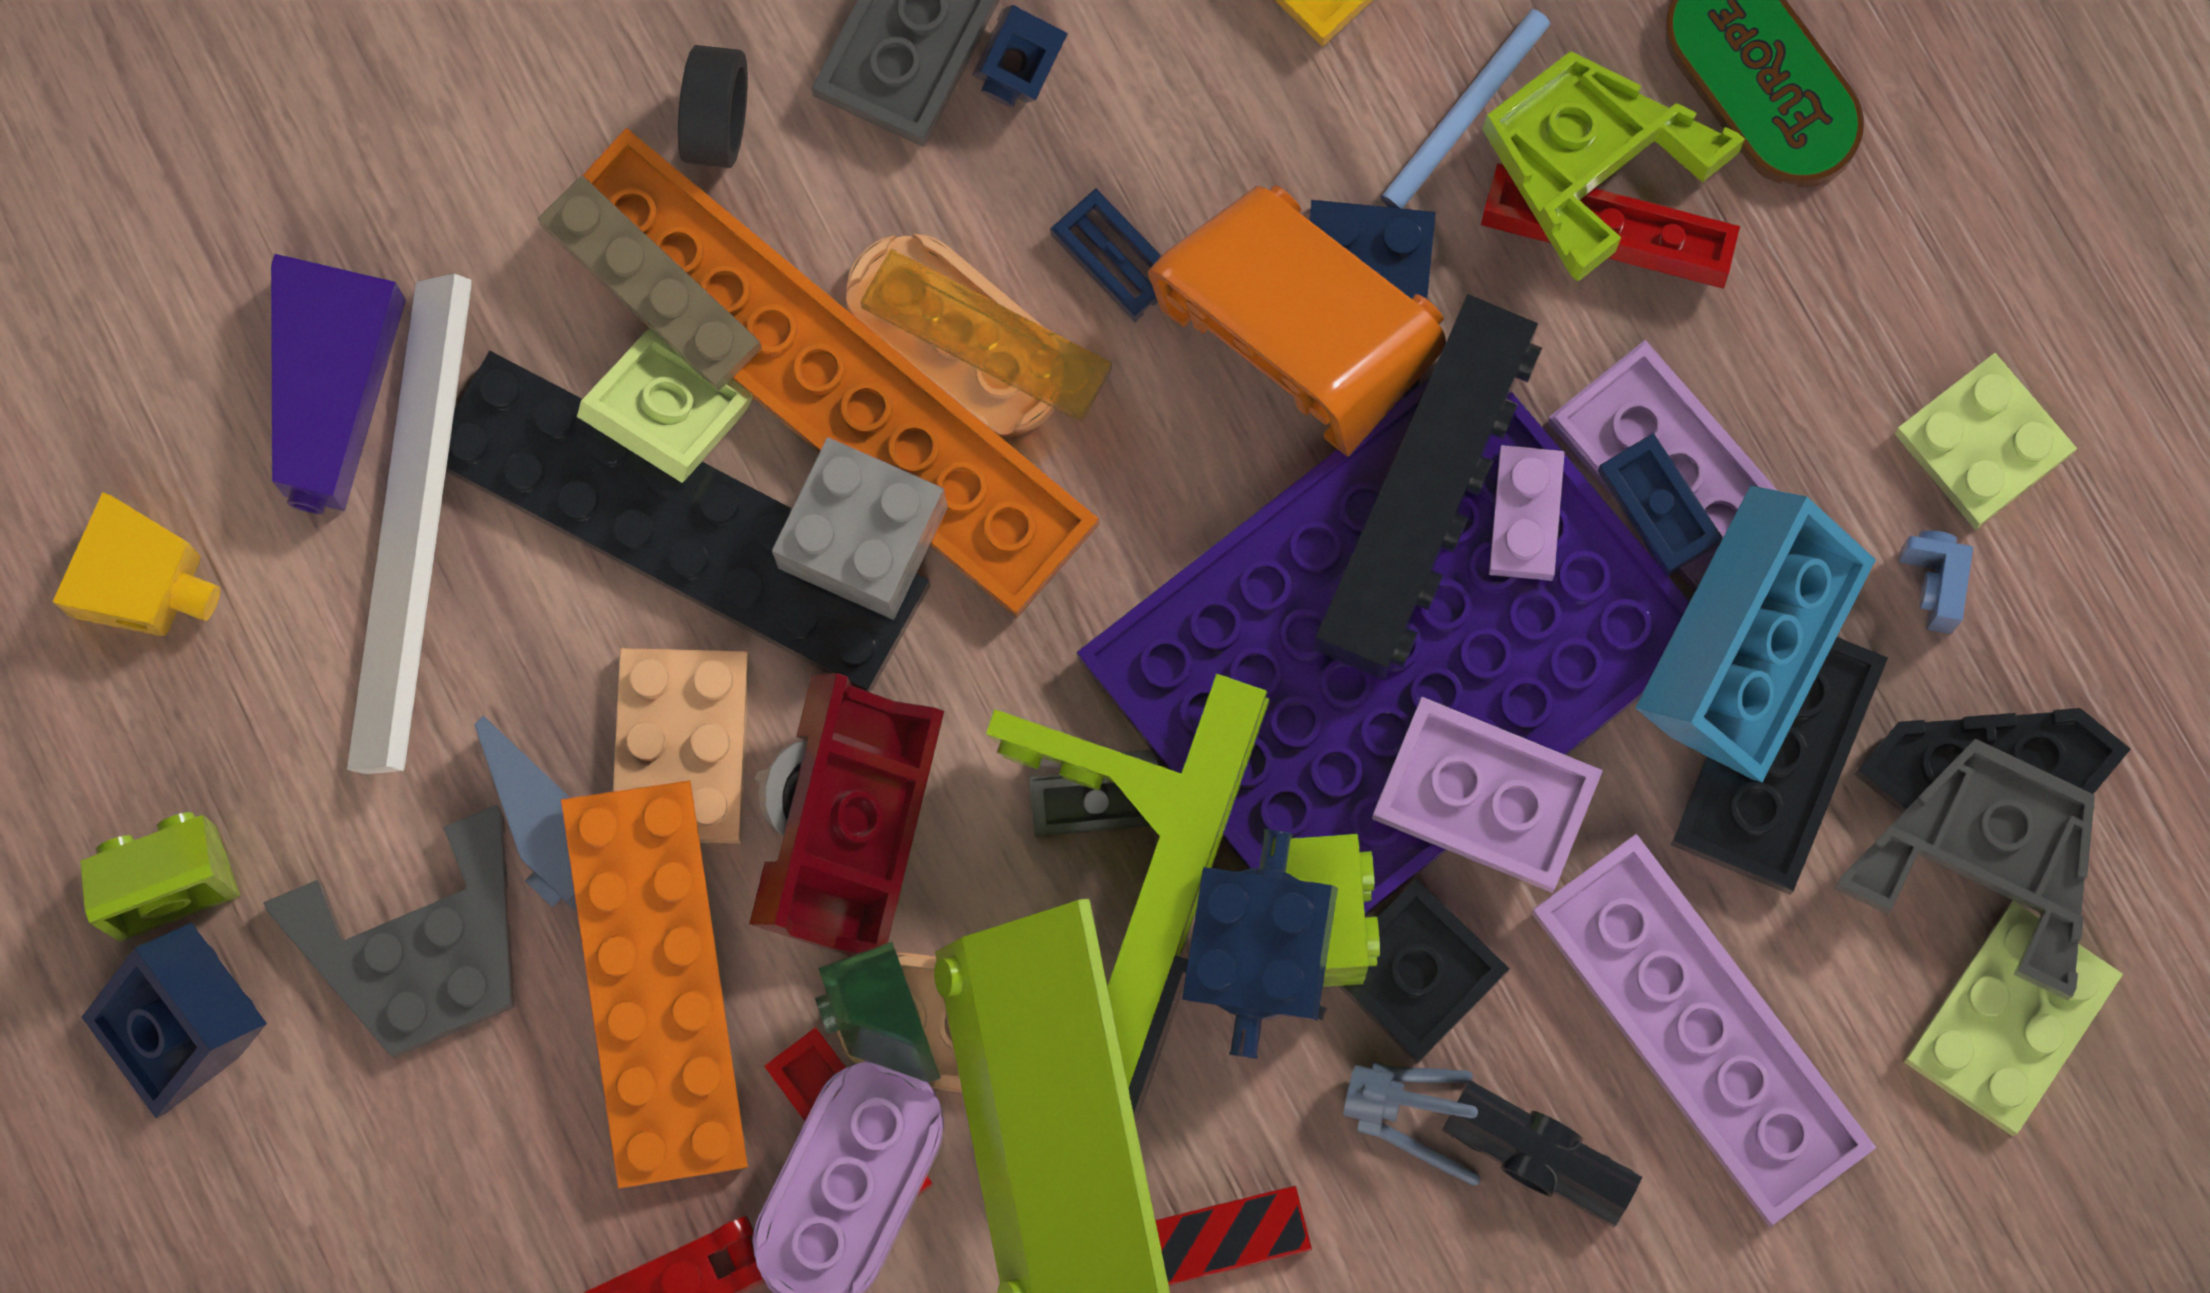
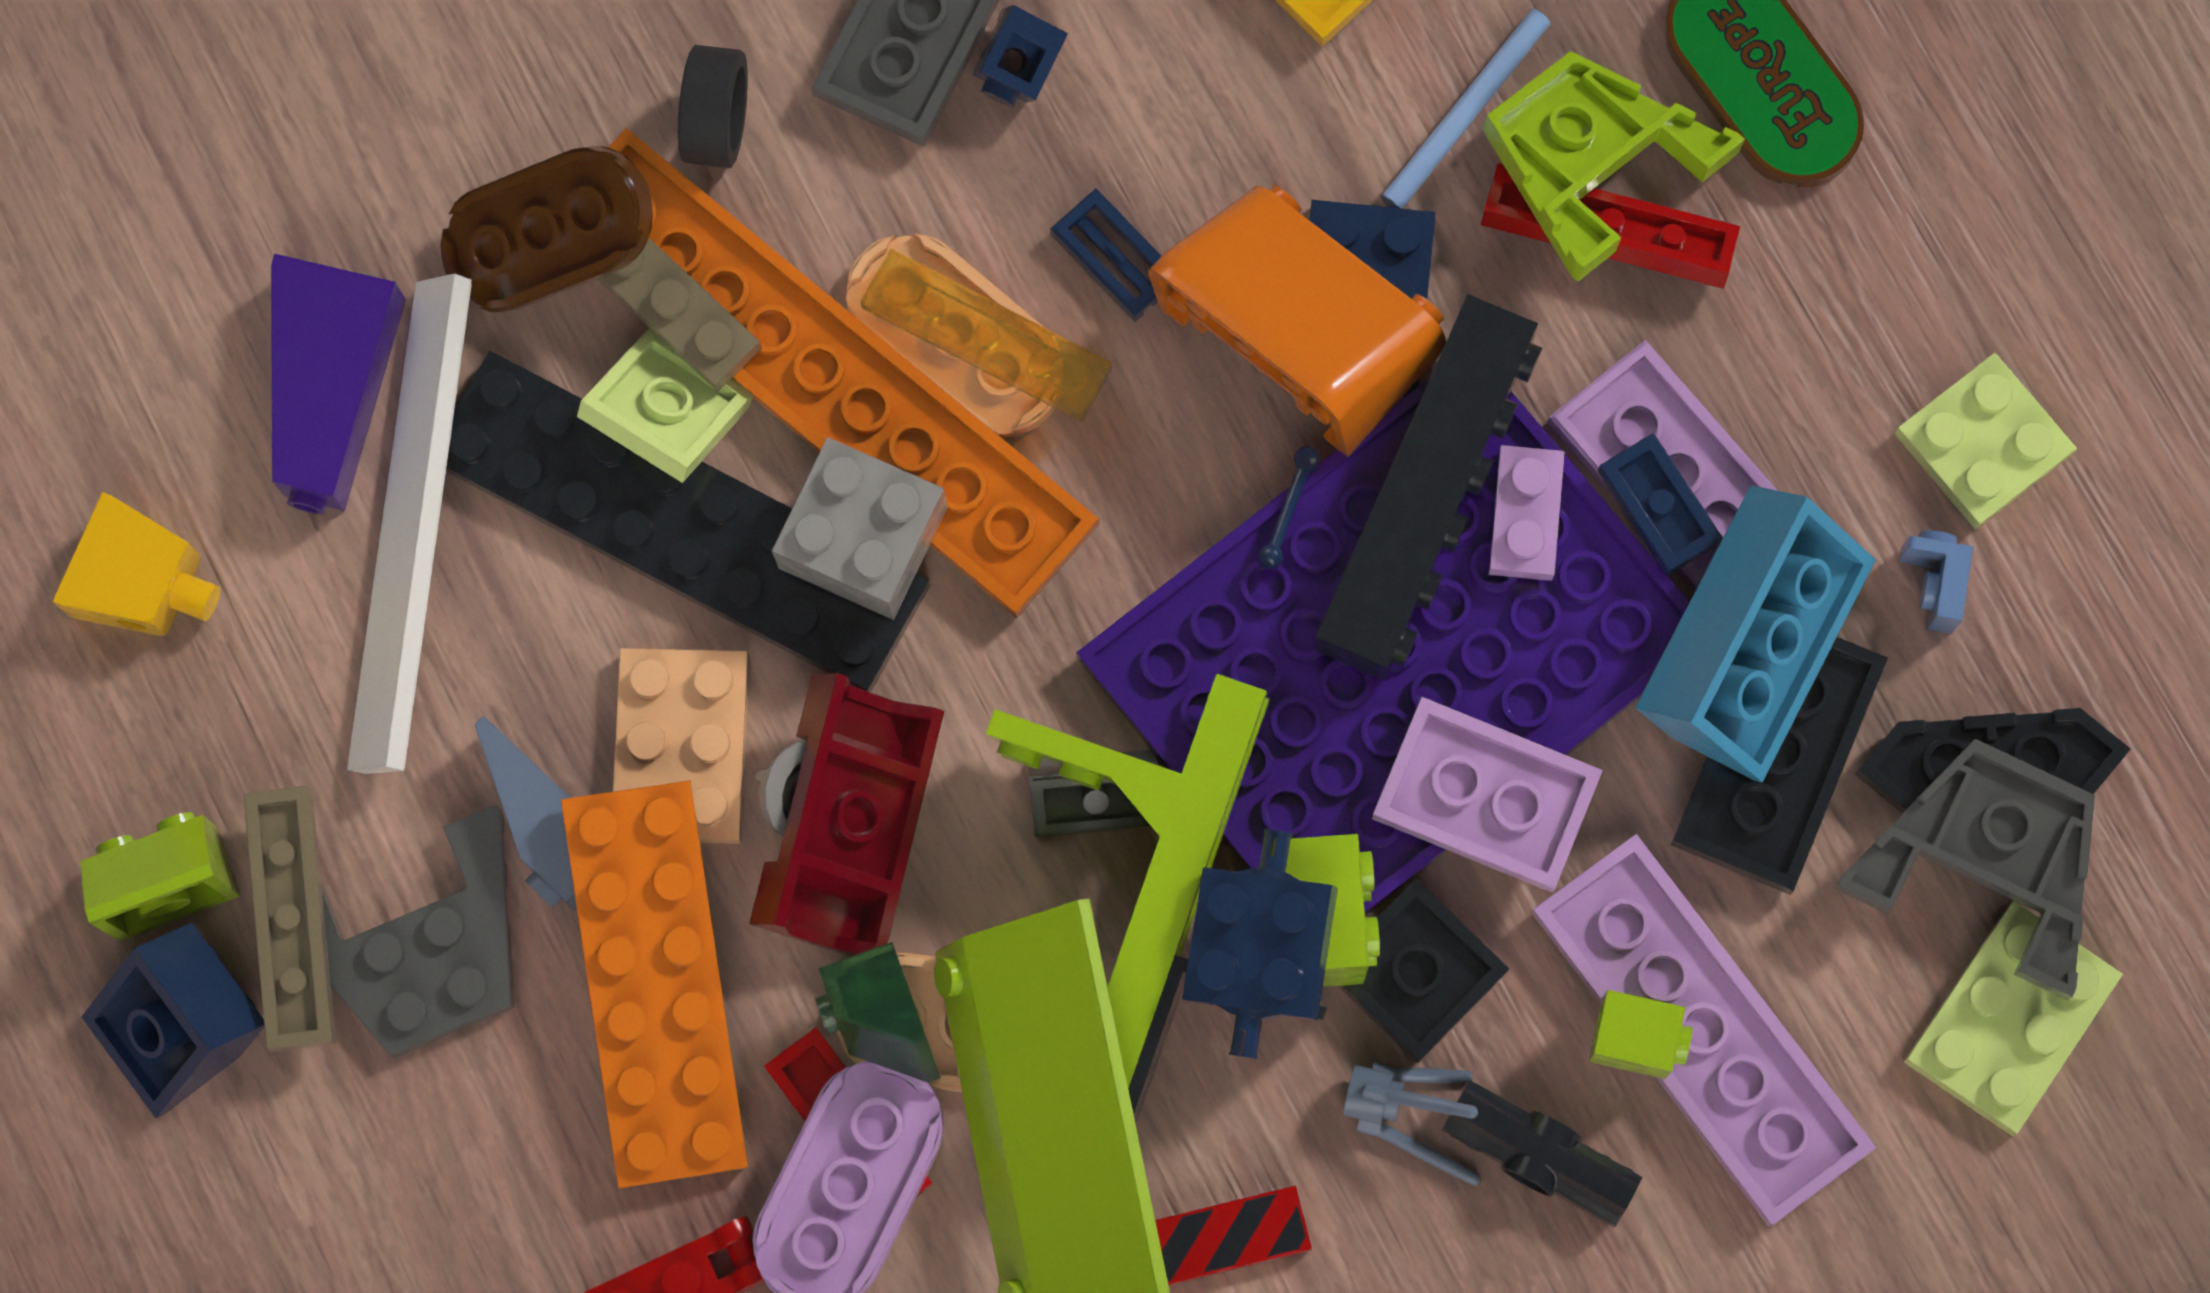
none -> dark tan plate [243,786,336,1052]
none -> reddish brown tile [440,146,653,312]
none -> dark blue hinge [1258,446,1320,569]
none -> lime brick [1588,990,1693,1079]

